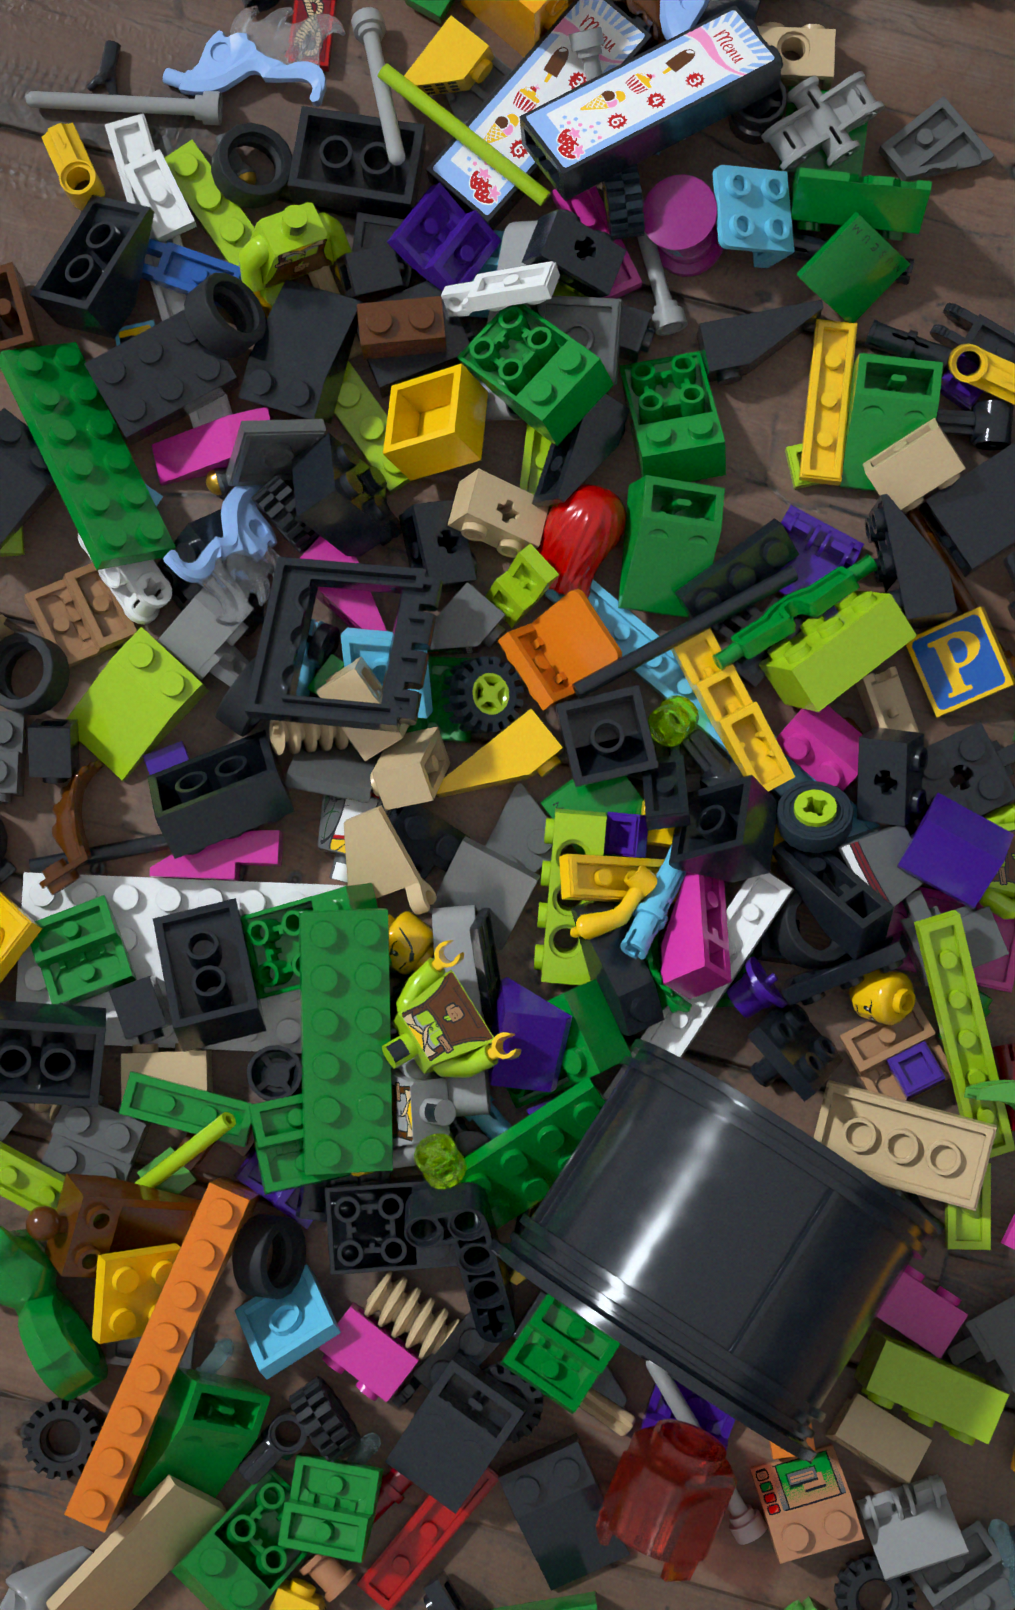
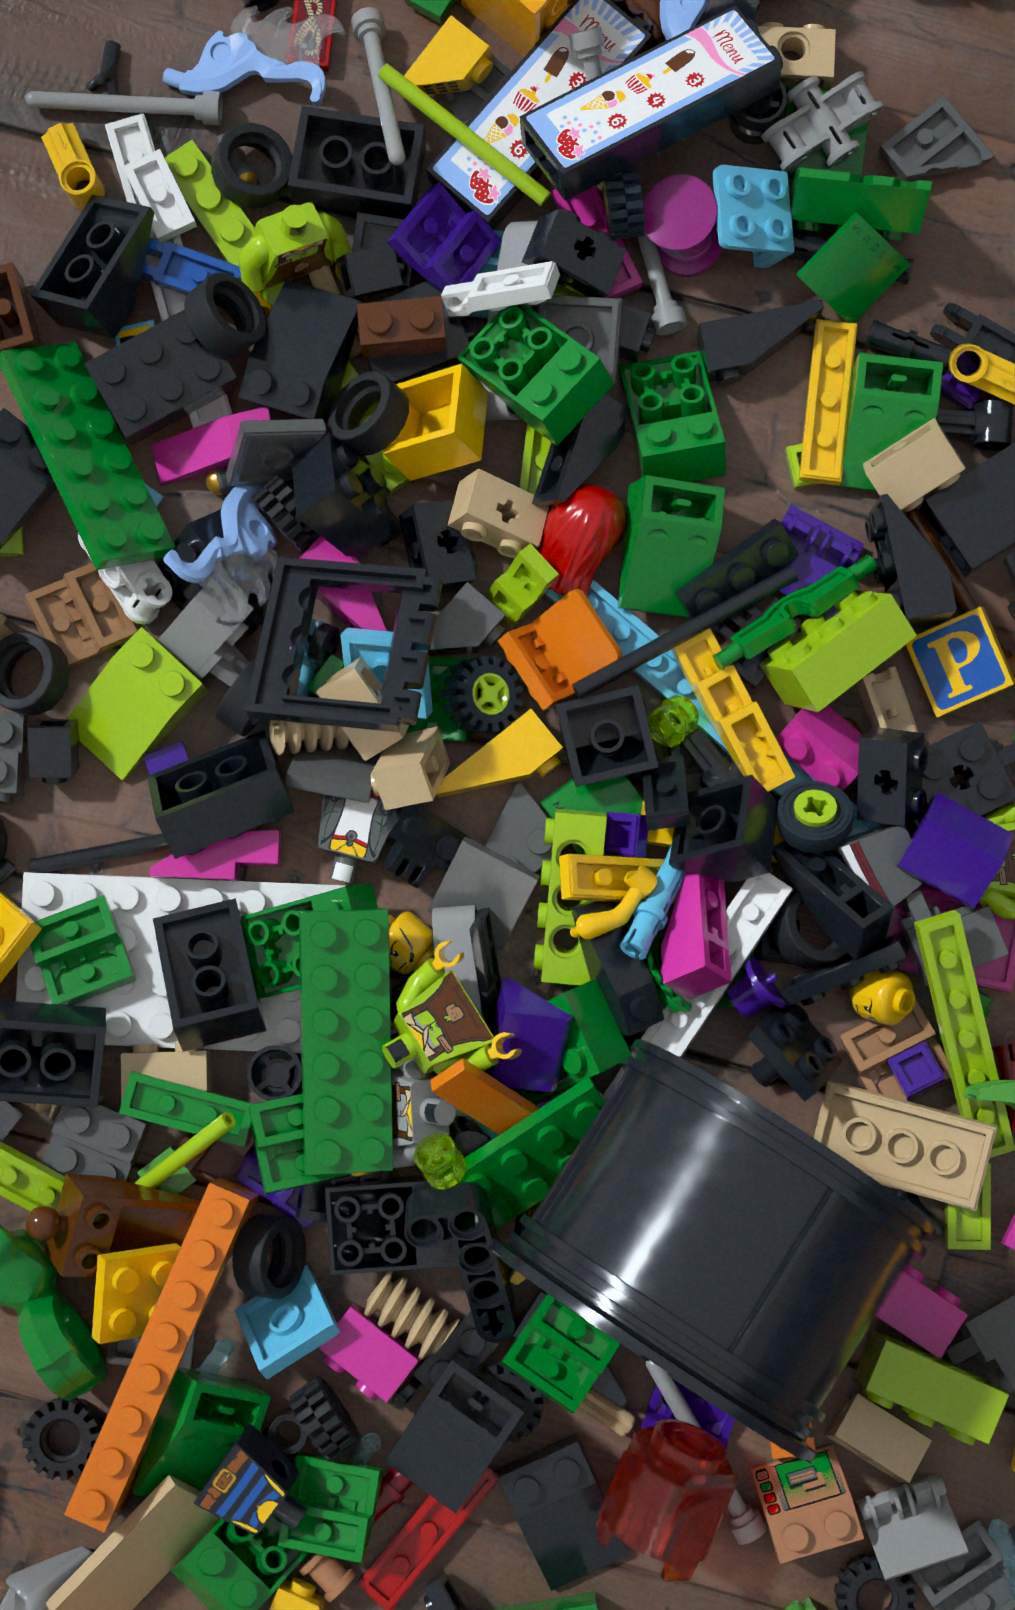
reddish brown plant [39,760,103,896] -> none
black brick [109,976,172,1045] -> none
tan flag [343,806,437,915] -> none
none -> torso [194,1423,308,1535]
none -> black tyre [328,371,409,456]
none -> orange tile [430,1058,540,1135]

